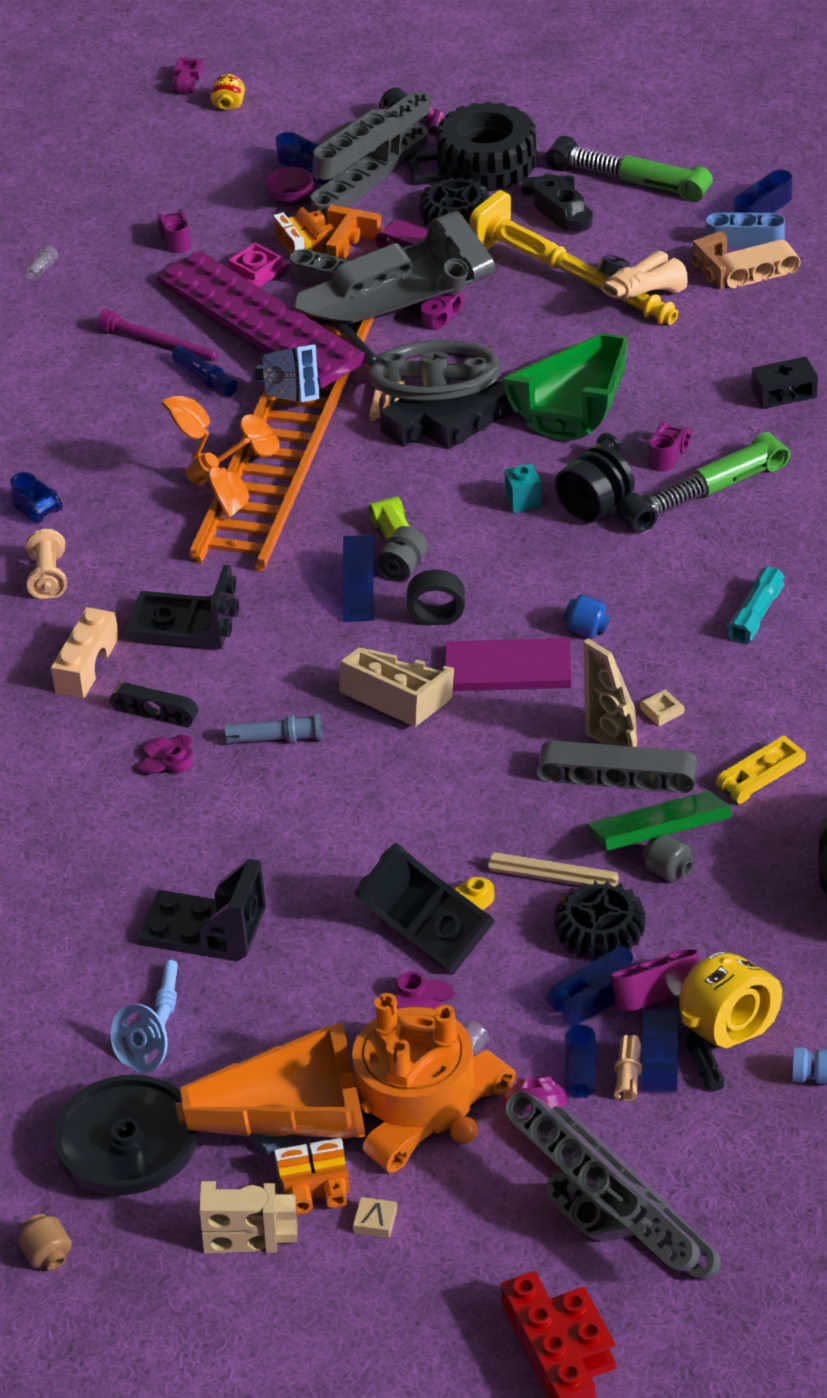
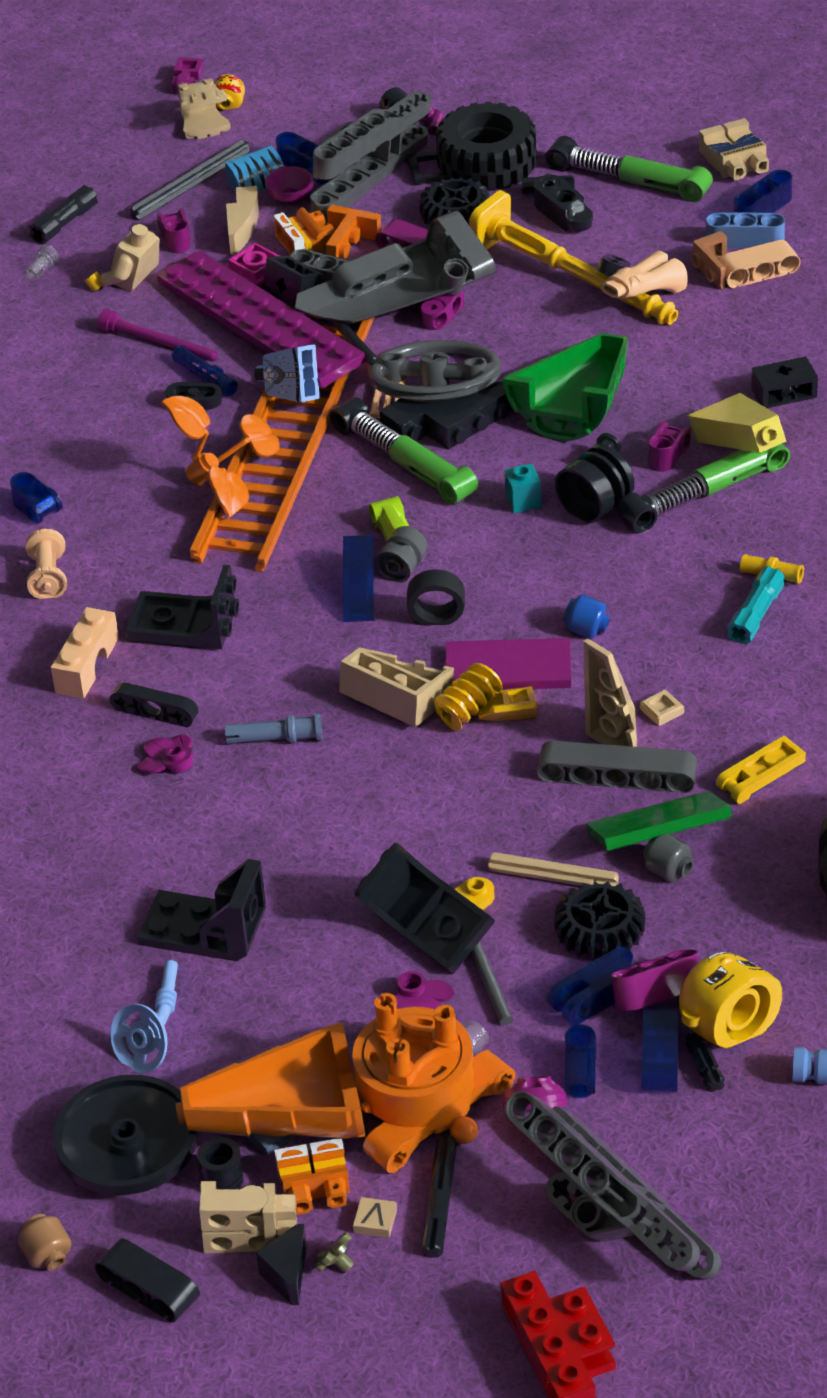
light nougat axle [614,1034,642,1101] -> none
none -> black axle [29,185,98,244]
none -> tan torso [85,224,160,292]
none -> black beam [94,1238,200,1323]
none -> axle [130,139,250,220]
none -> black plate [165,382,222,409]
none -> tan piece [177,78,230,139]
none -> black piece [197,1137,244,1189]
none -> dark azure brick [225,146,284,192]
none -> tan slope [226,186,259,255]
none -> black slope [256,1224,307,1305]
none -> black brick [262,255,323,309]
none -> olive plant [314,1232,354,1273]
none -> piece [329,396,479,505]
none -> black axle [422,1135,457,1258]
none -> yellow piece [434,663,503,731]
none -> dark grey bar [470,941,513,1026]
none -> yellow slope [478,686,537,721]
none -> light yellow slope [688,393,786,453]
none -> tan hips [699,118,769,181]
none -> yellow pin [740,554,804,584]

